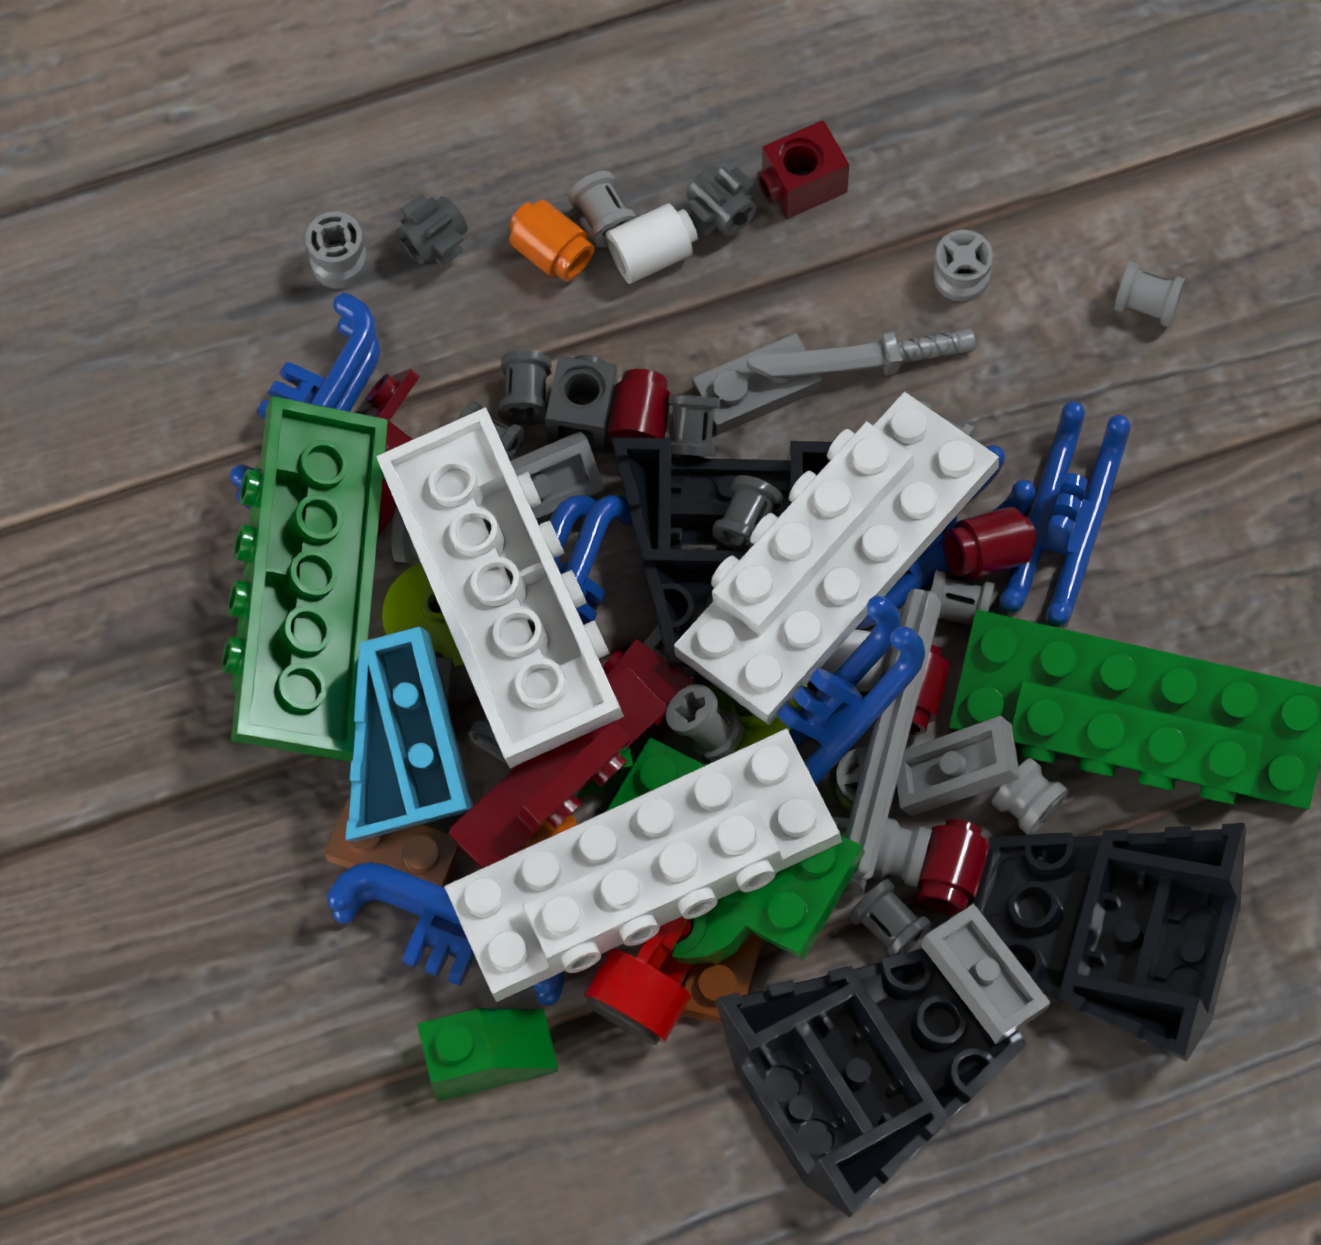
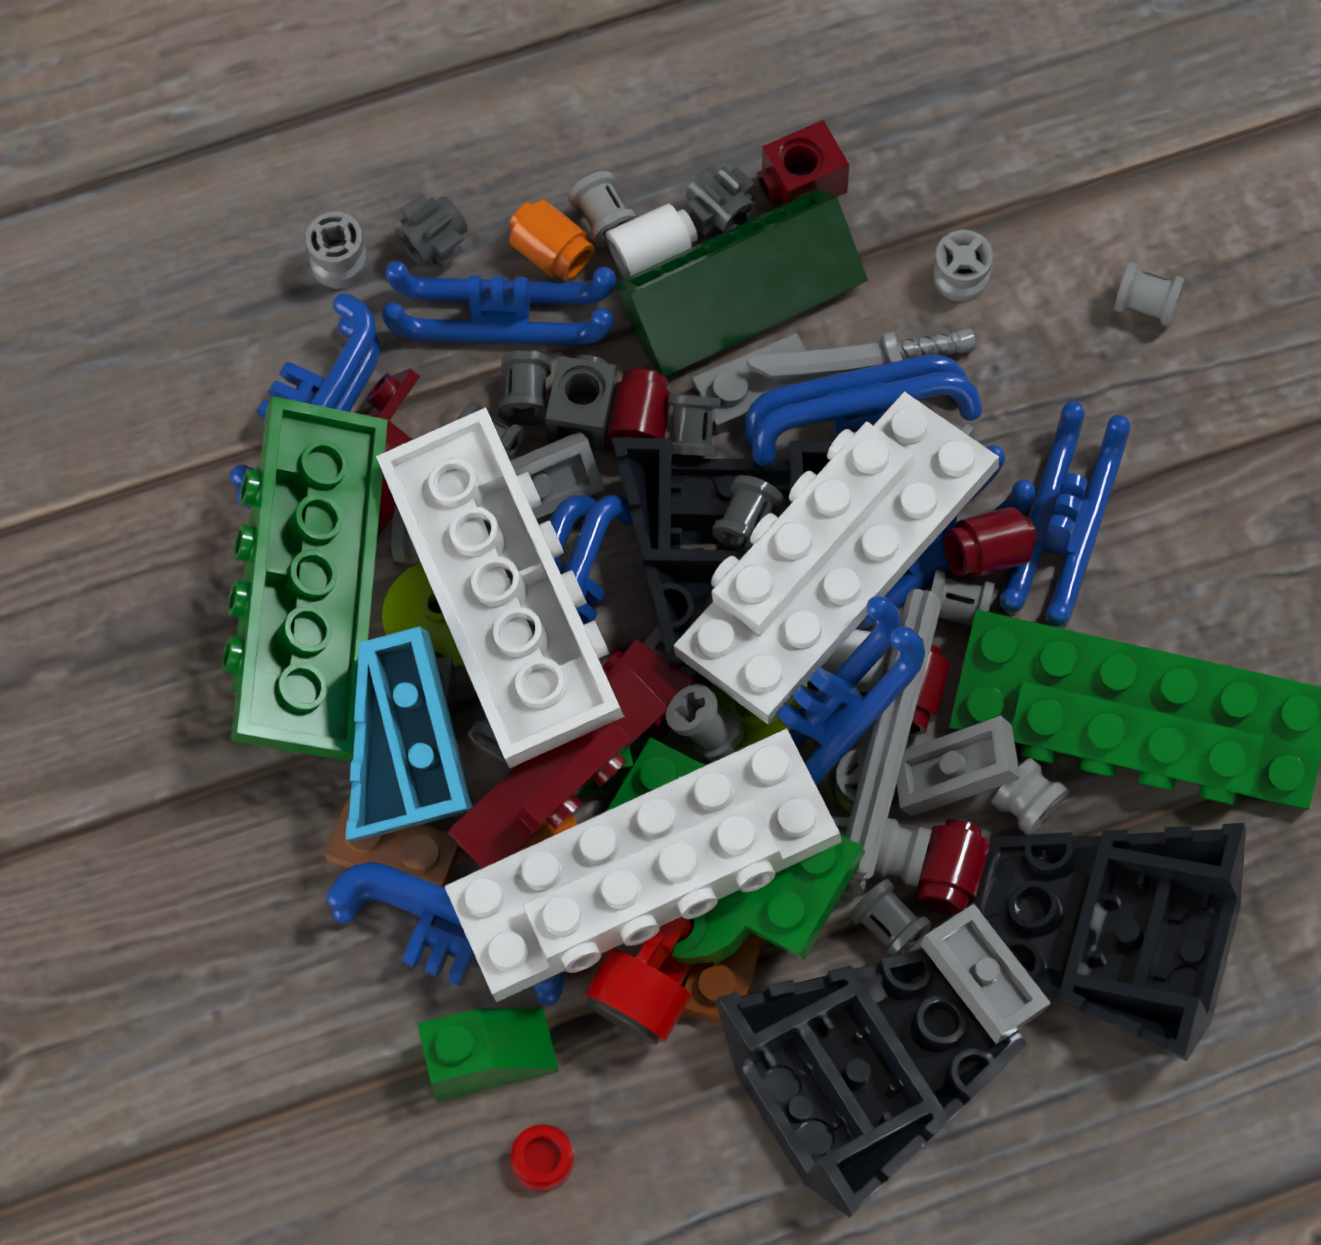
none -> blue piece [382,261,616,346]
none -> red tile [510,1124,575,1192]
none -> dark green brick [615,189,868,377]
none -> blue piece [744,355,982,467]

